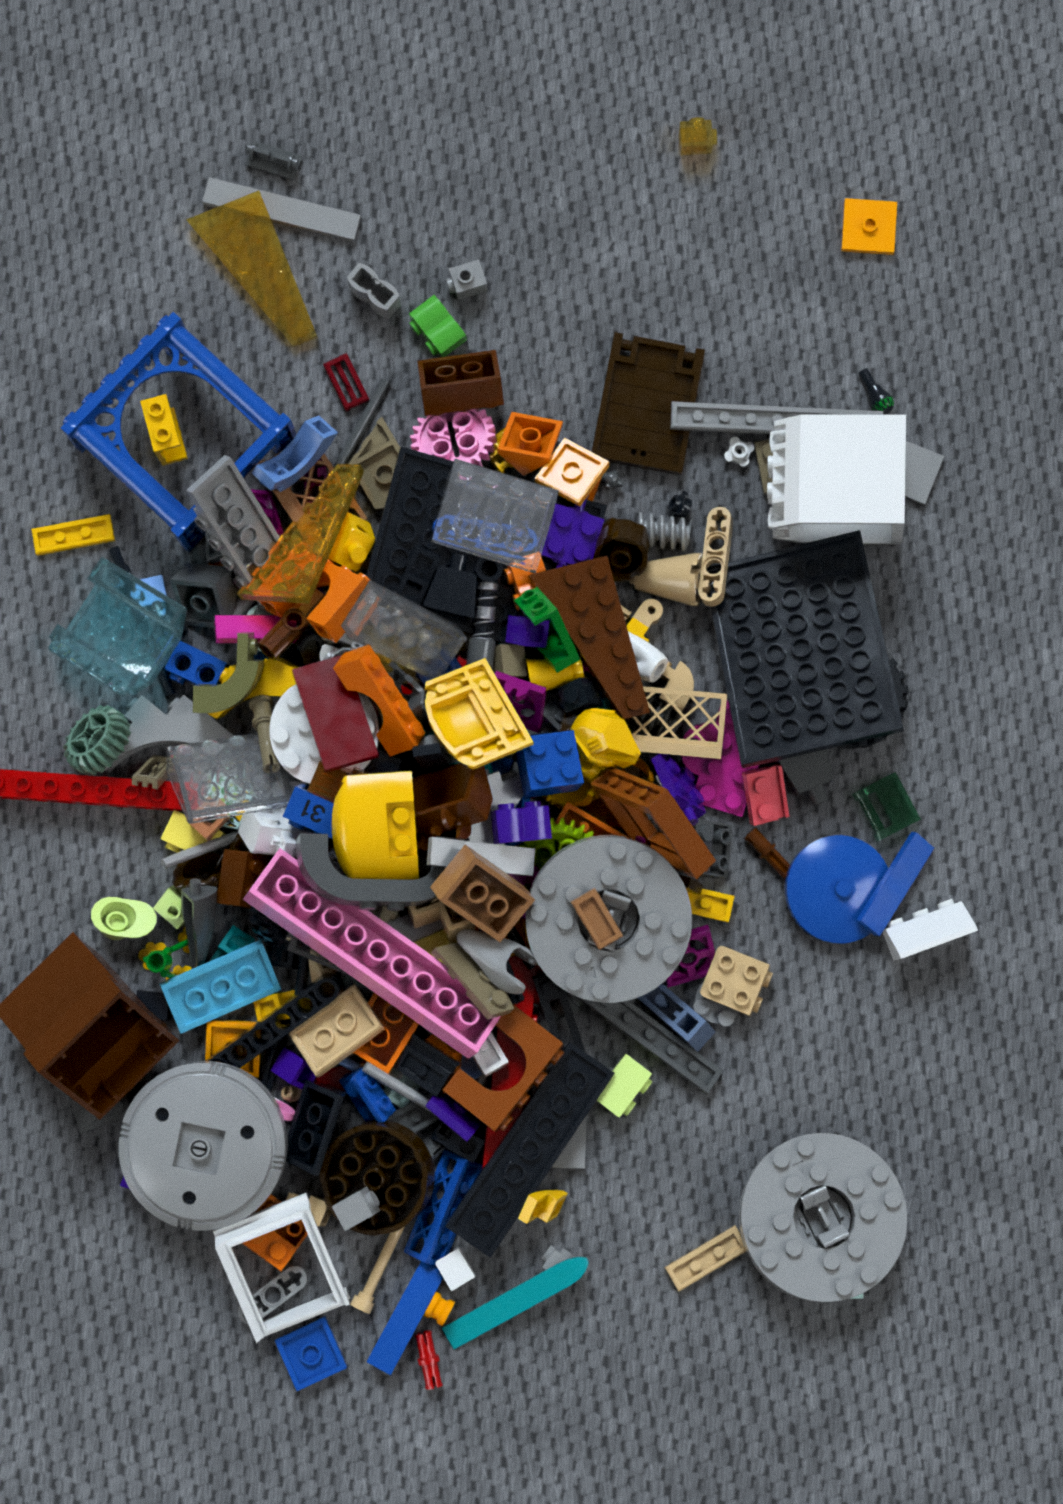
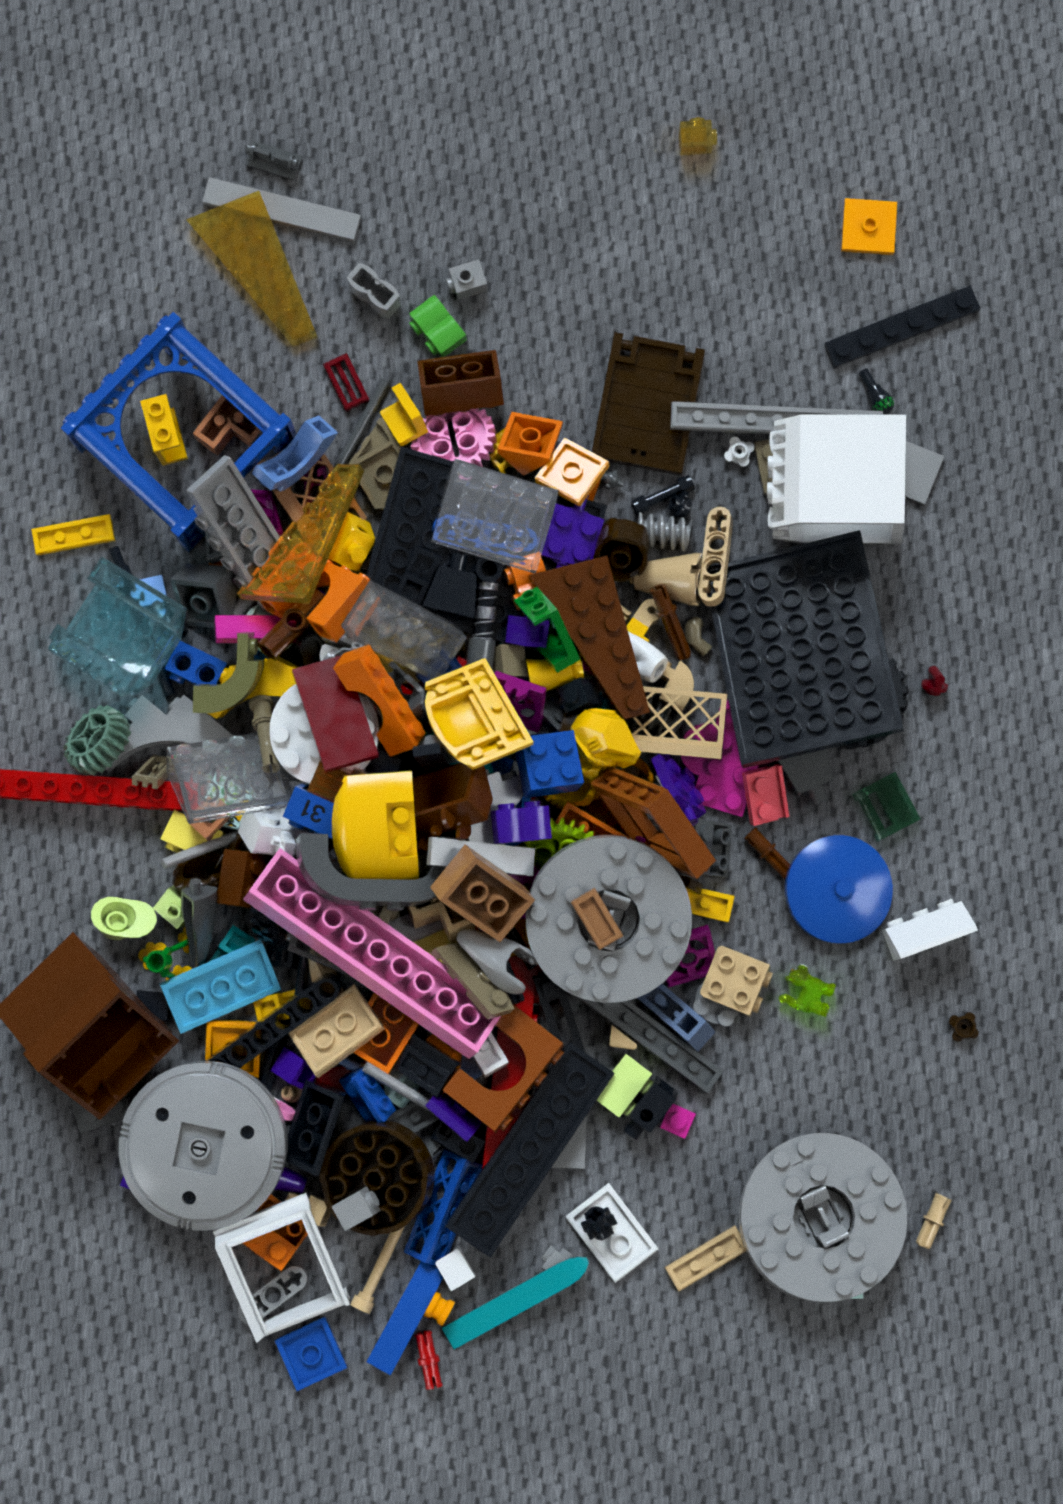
yellow slope [518,1190,568,1224] -> none
blue tile [857,832,934,936] -> none
none -> nougat brick [193,396,263,456]
none -> dark purple cone [274,1167,307,1193]
none -> yellow panel [380,383,428,446]
none -> white tile [565,1183,659,1283]
none -> black gear [581,1206,617,1241]
none -> tan slope [609,1025,637,1050]
none -> black torso [624,1075,678,1140]
none -> black bar [631,475,695,515]
none -> reddish brown axle [650,584,691,661]
none -> dark pink plate [660,1104,696,1139]
none -> dark tan arm [685,617,712,657]
none -> clear neon green animal [778,964,836,1017]
none -> black plate [824,285,981,368]
none -> tan axle [916,1193,952,1249]
none -> dark red plate [921,666,948,696]
none -> dark brown plate [949,1012,979,1042]

